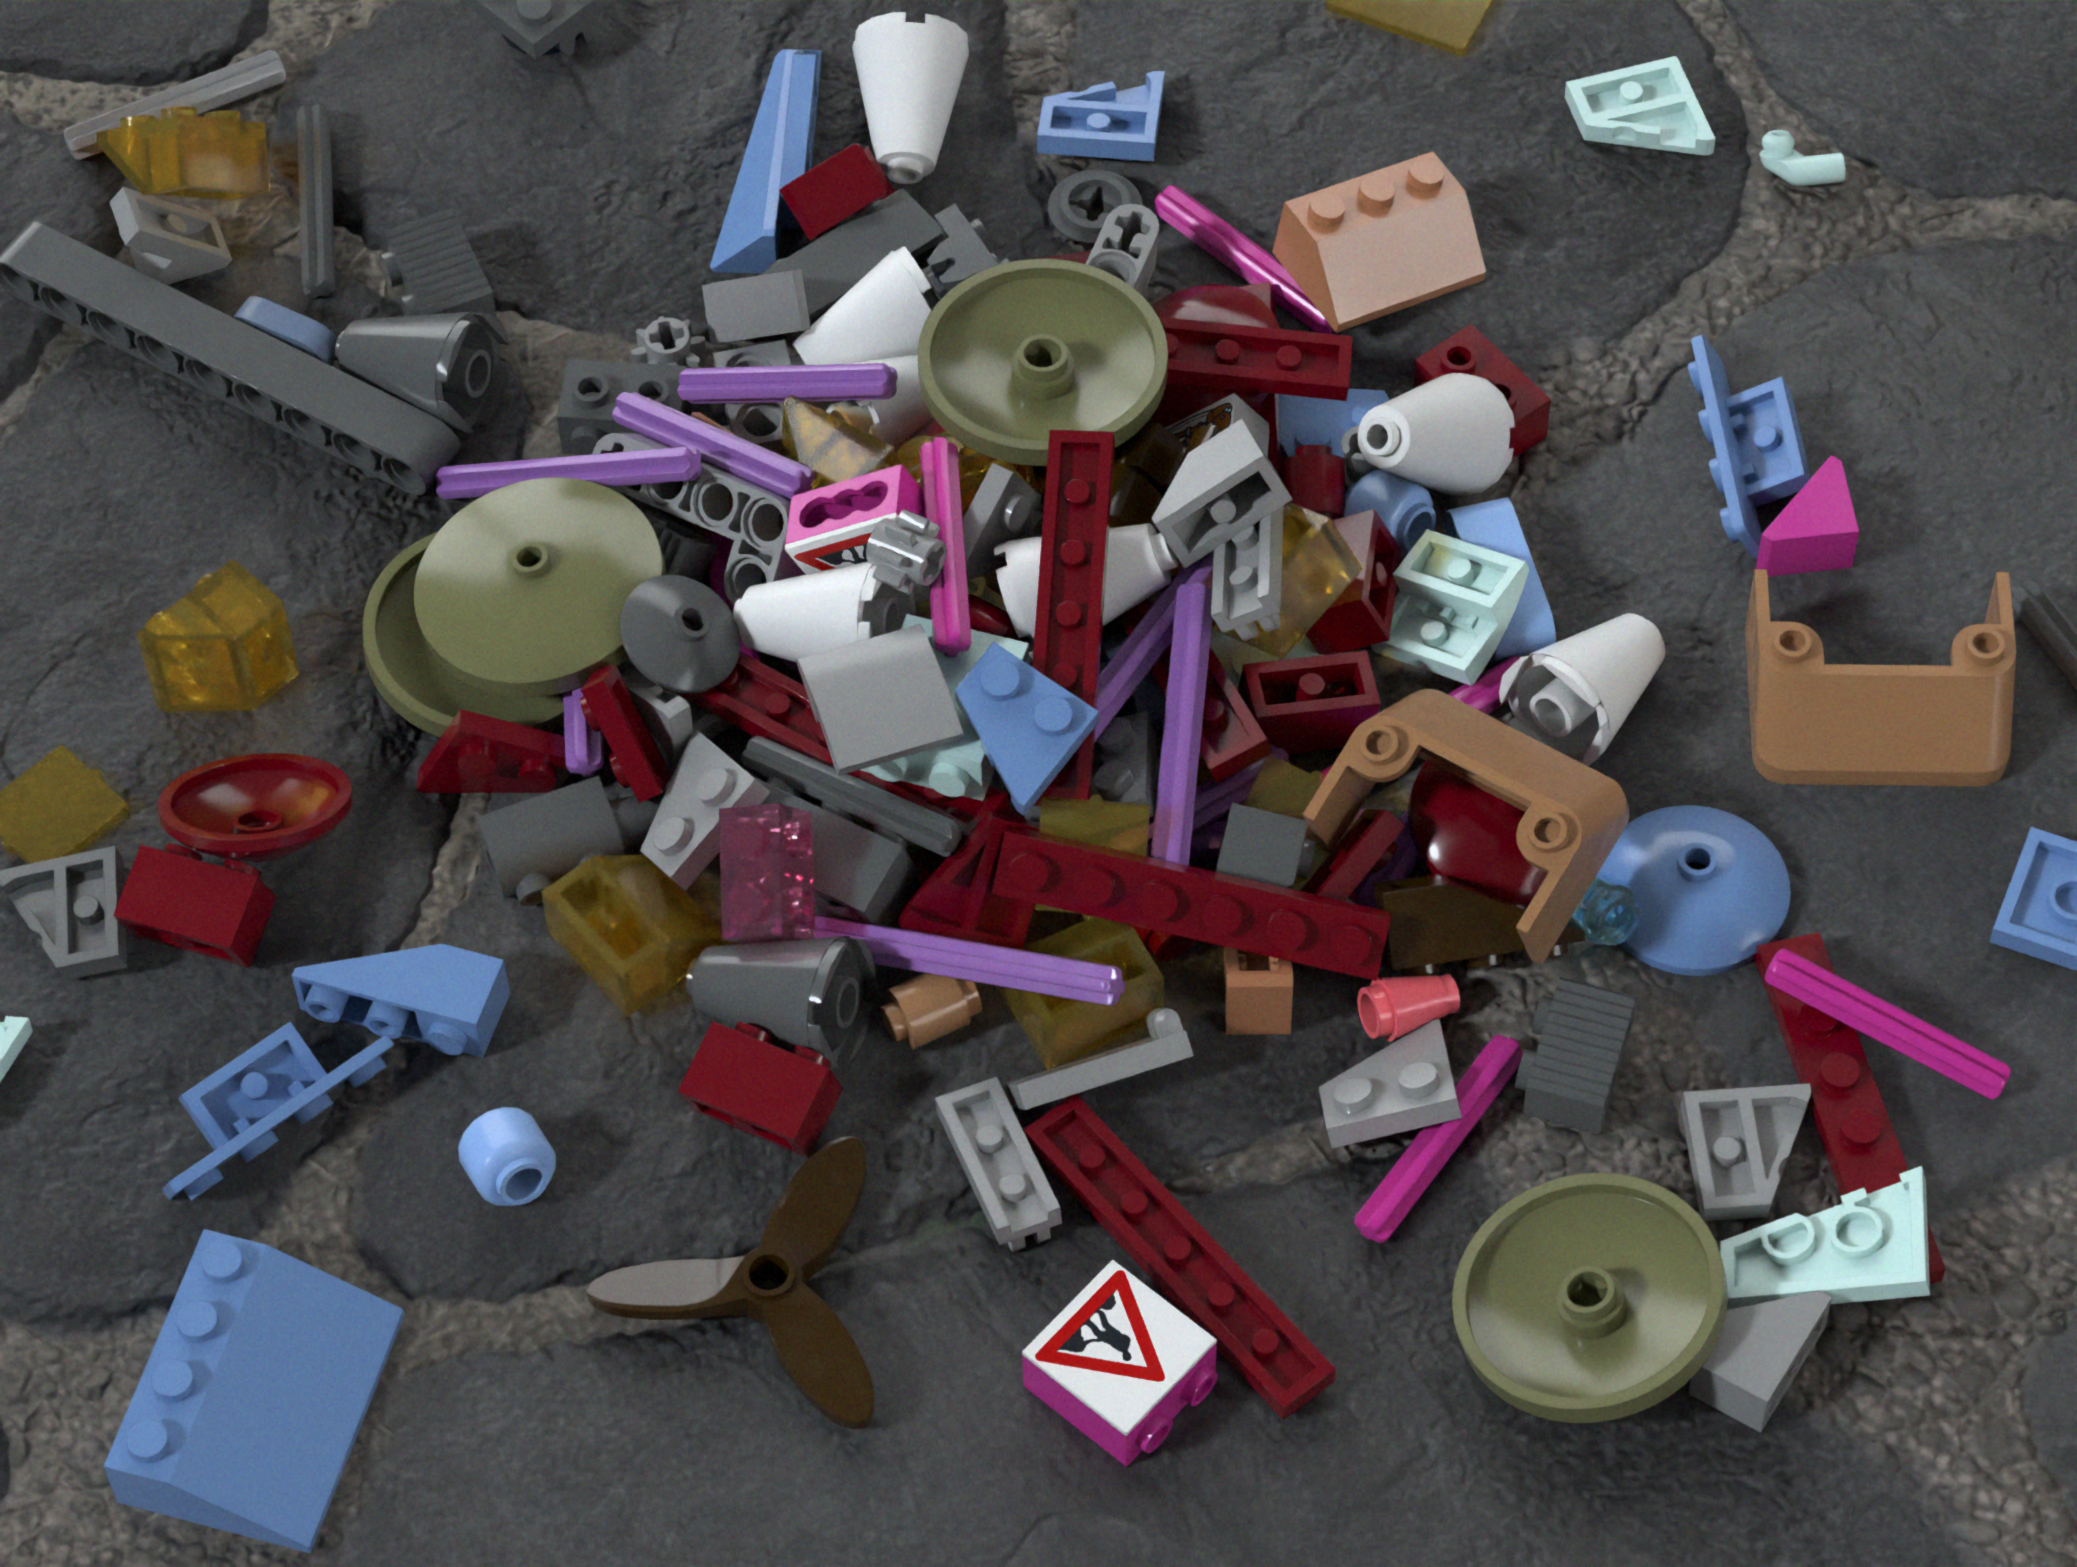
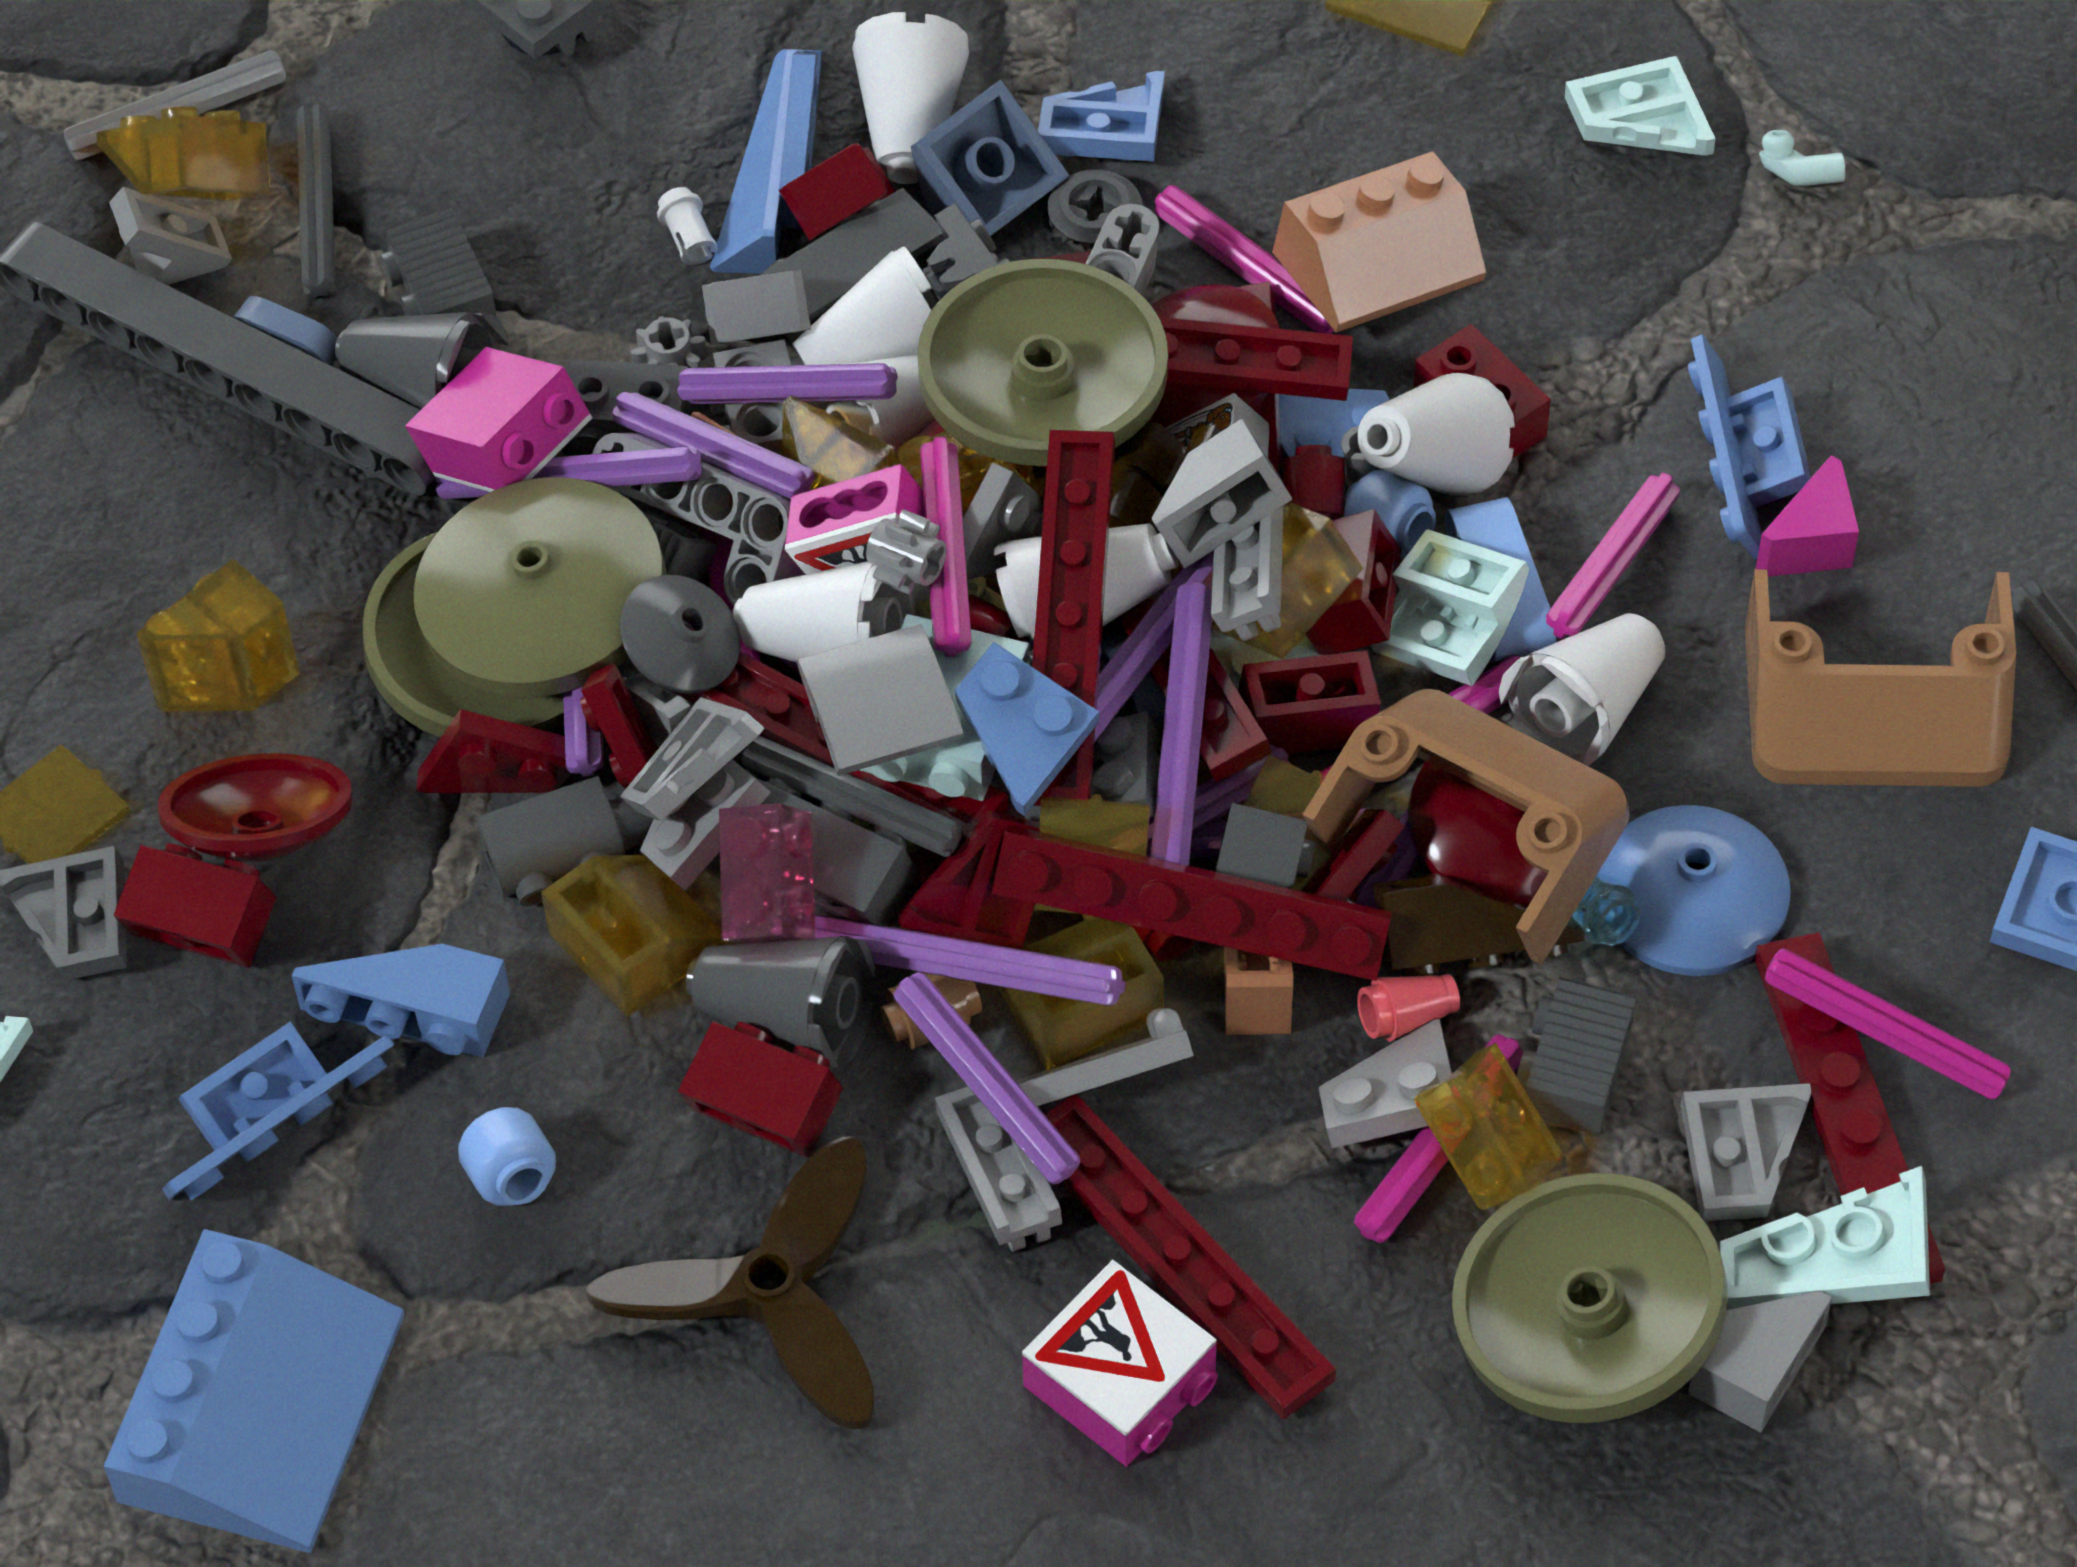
none -> dark pink piece [405,347,592,492]
none -> light grey wing [620,697,764,821]
none -> white pin [657,187,718,266]
none -> medium lavender axle [894,972,1081,1185]
none -> sand blue slope [910,80,1070,236]
none -> clear yellow bracket [1414,1043,1564,1210]
none -> dark pink axle [1546,473,1680,639]

